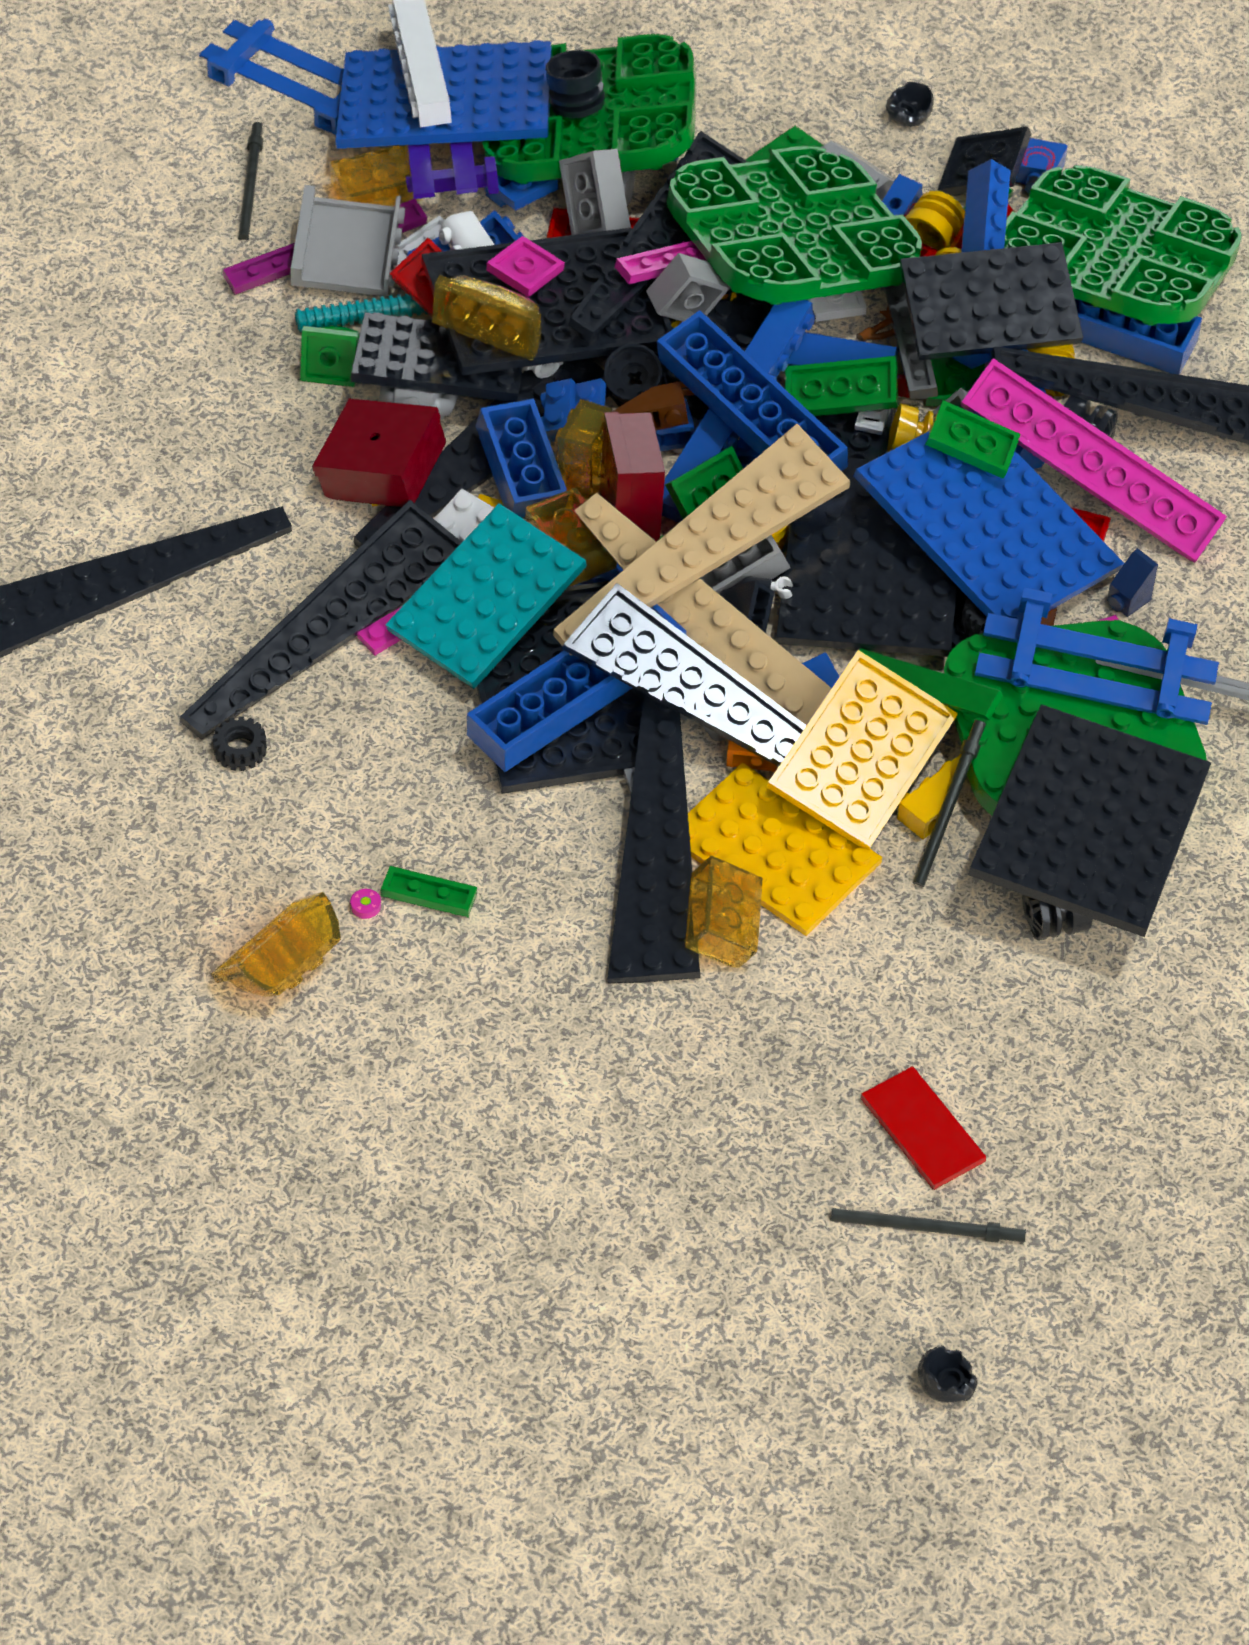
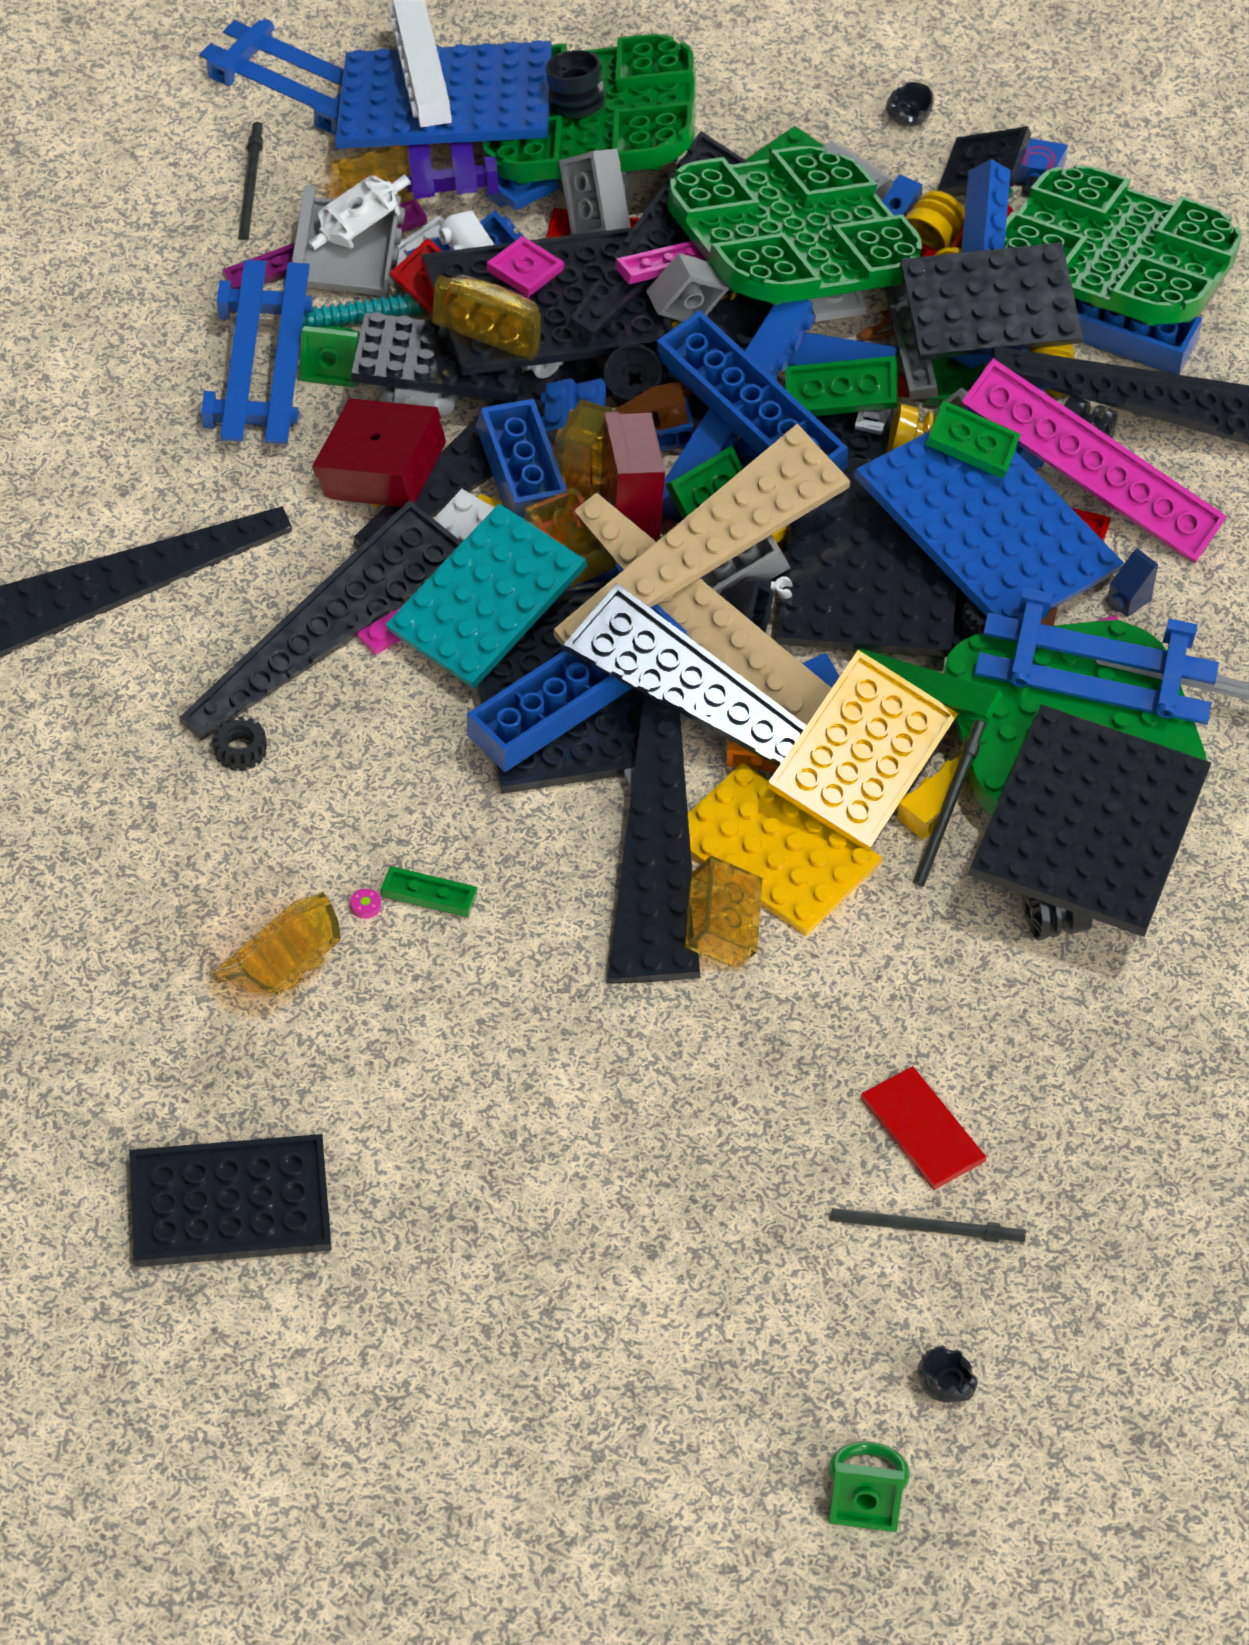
none -> black plate [129,1134,332,1267]
none -> blue fence [201,260,313,444]
none -> white plate [308,174,411,251]
none -> green tile [829,1441,910,1532]

